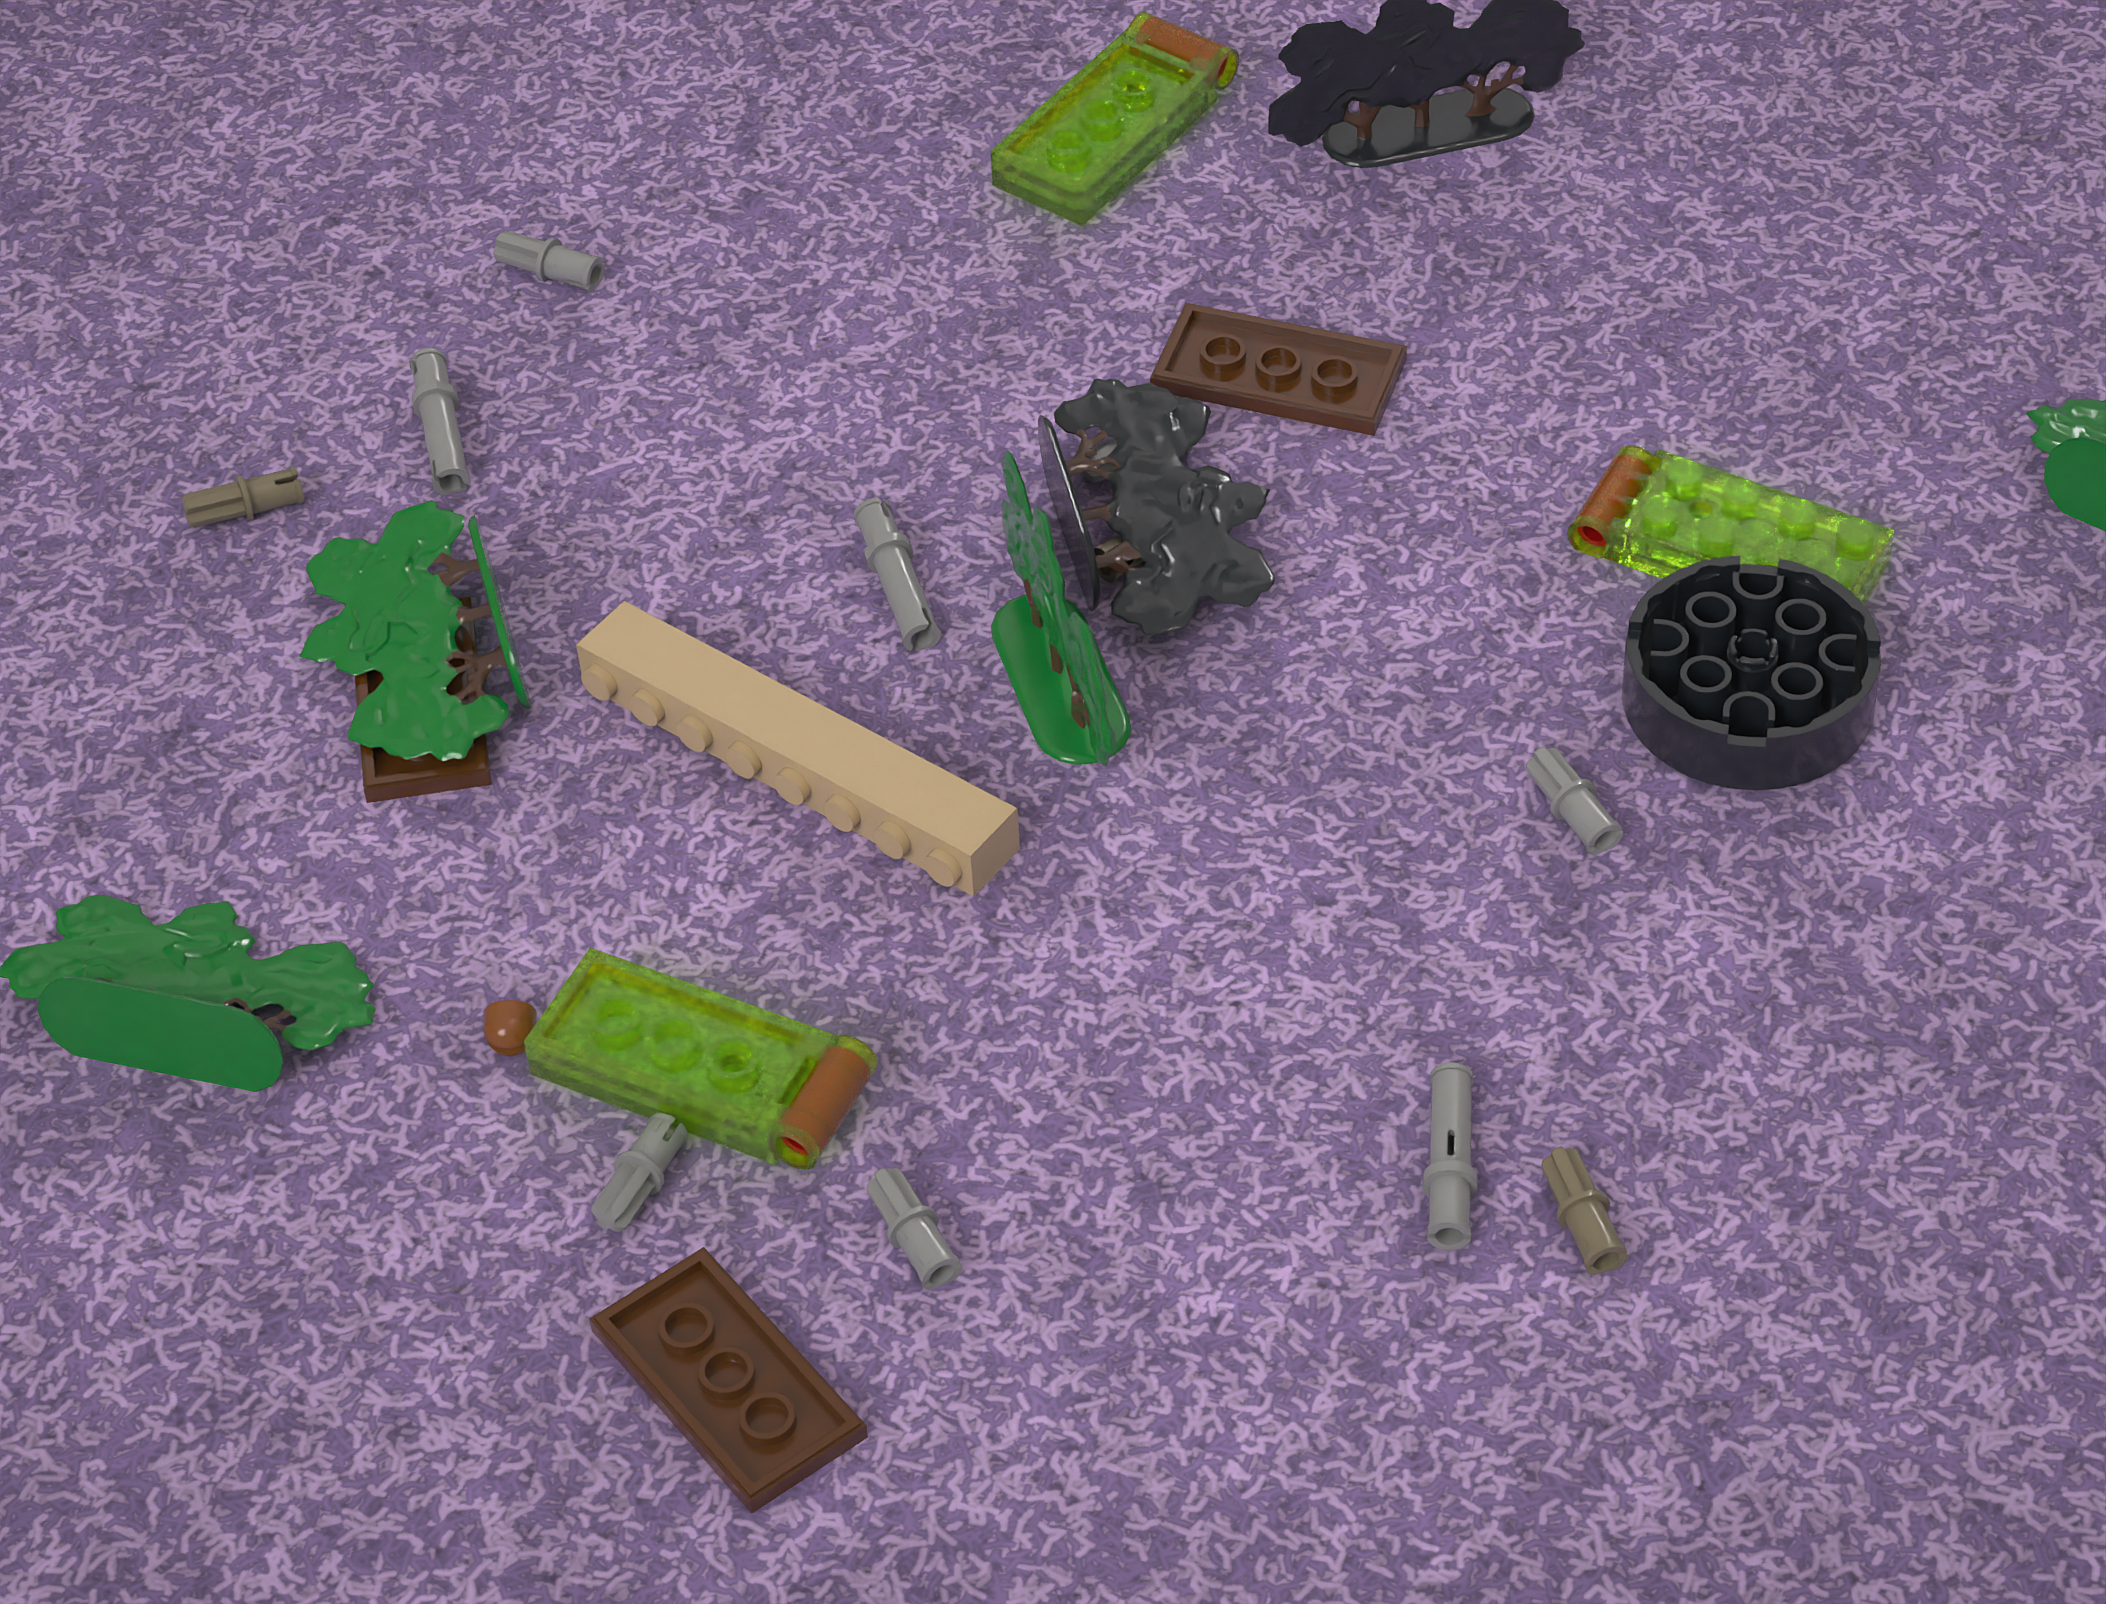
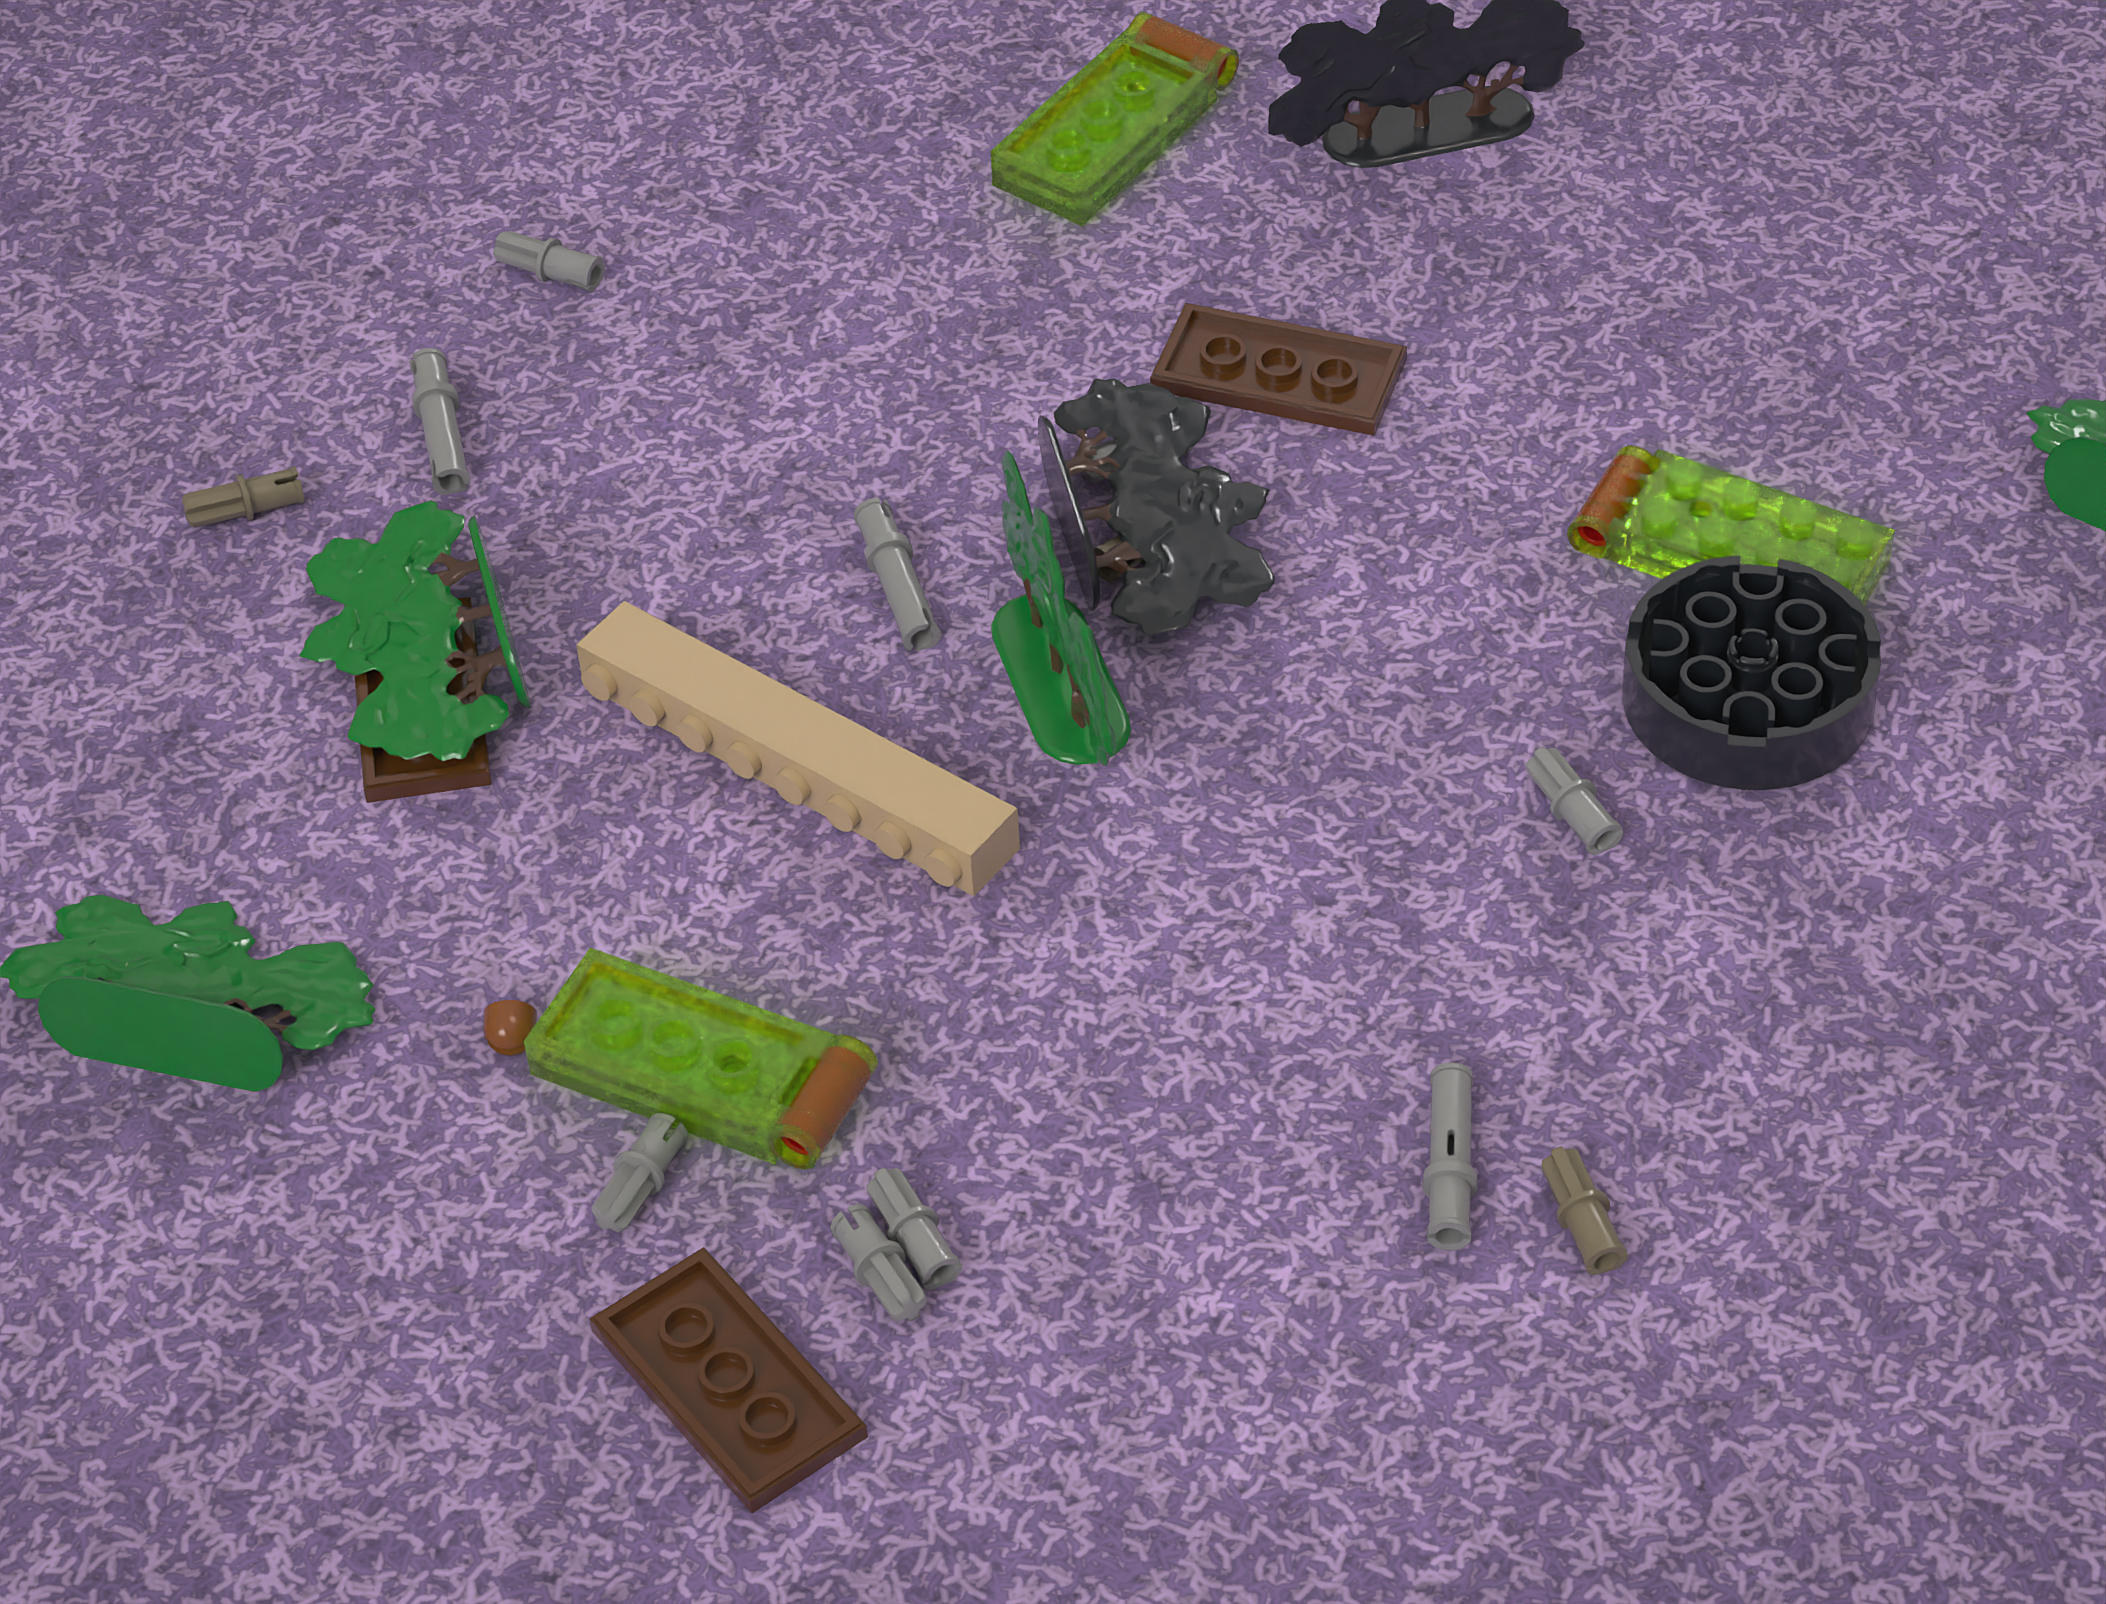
none -> light grey axle [830,1204,927,1322]

